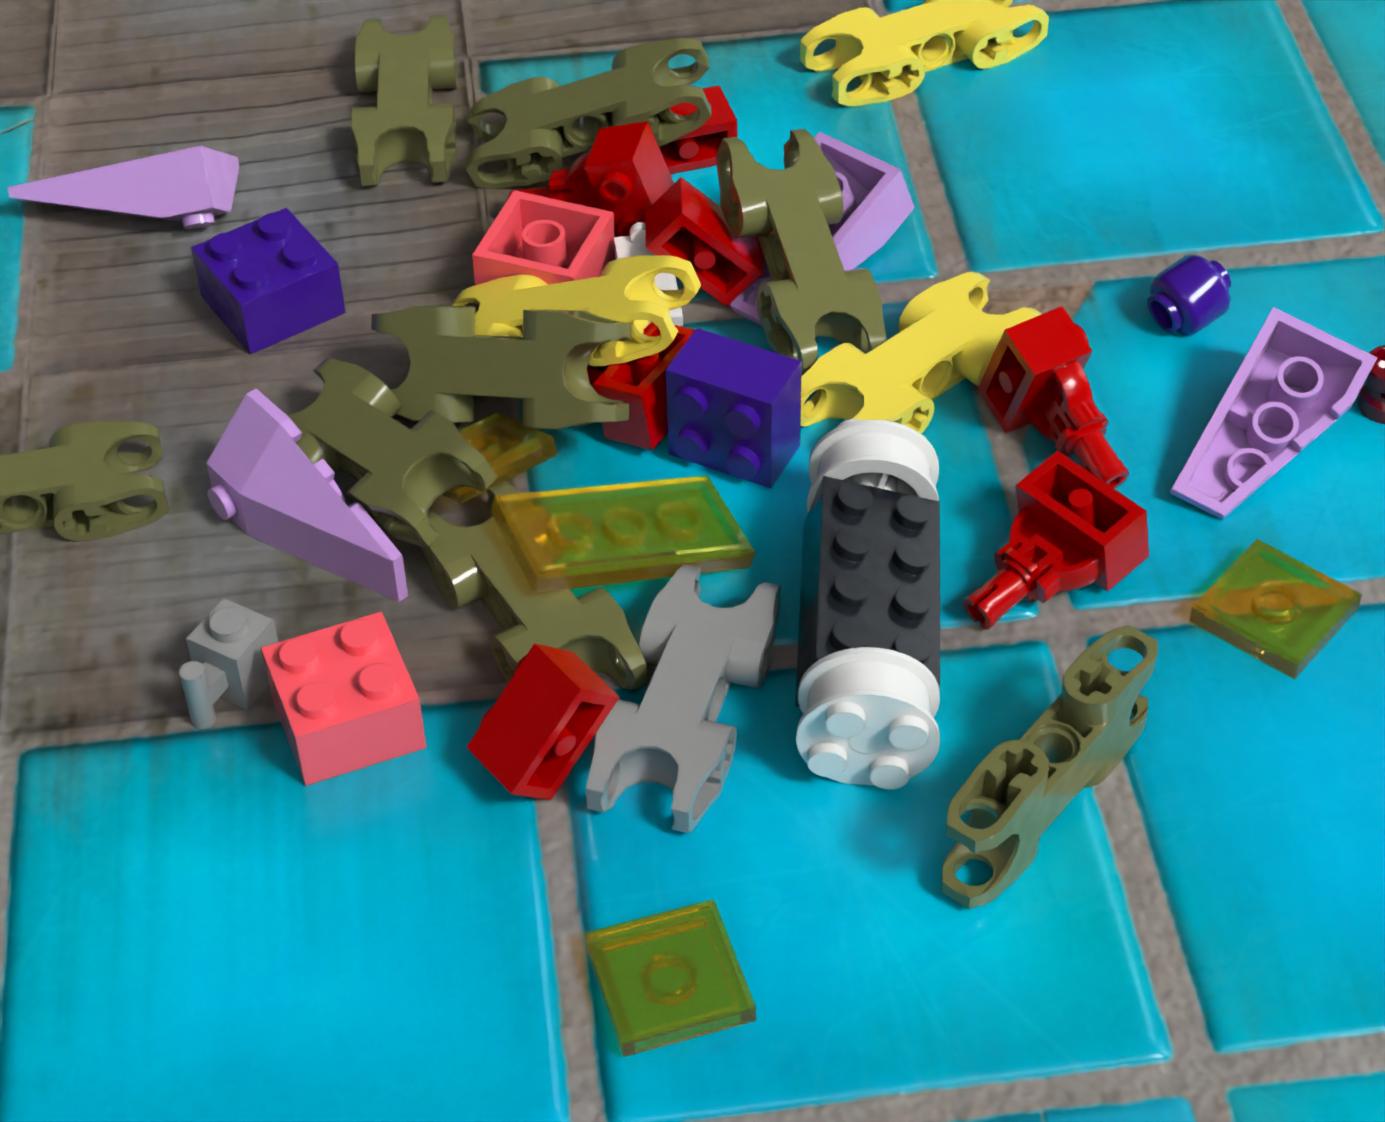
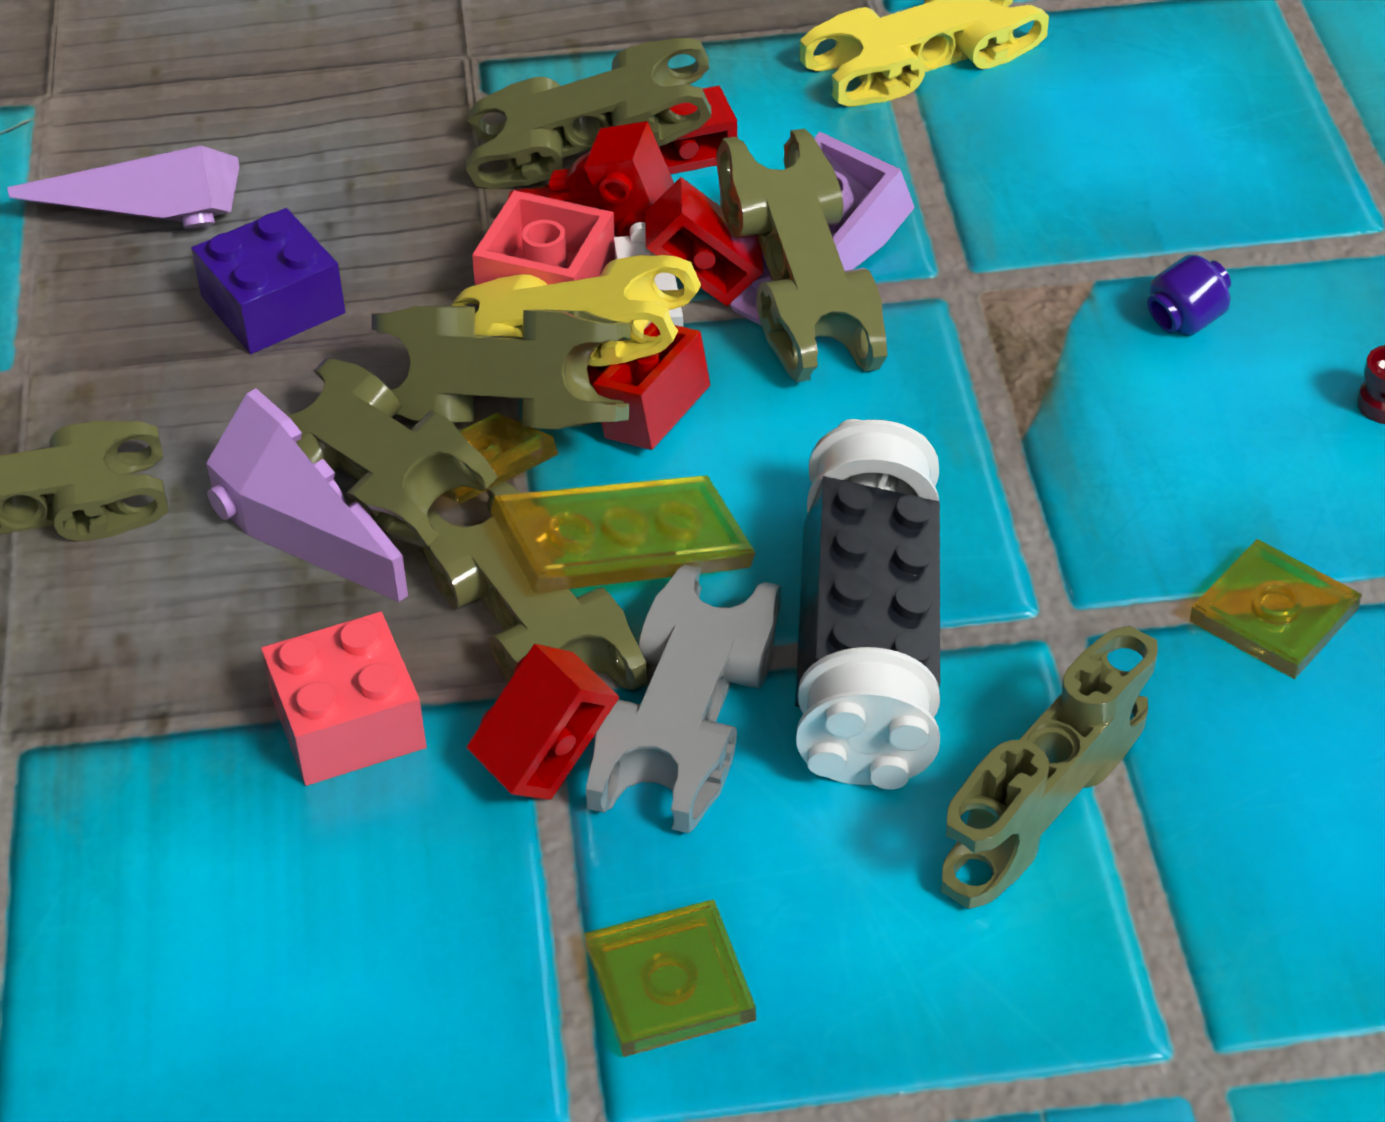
light grey brick [179,598,278,729] -> none
olive piece [351,15,457,186] -> none
dark purple brick [666,328,802,489] -> none
light yellow piece [801,272,1042,434] -> none
red brick [963,450,1149,630] -> none
red brick [977,306,1130,489] -> none
lavender wedge [1170,307,1378,520] -> none

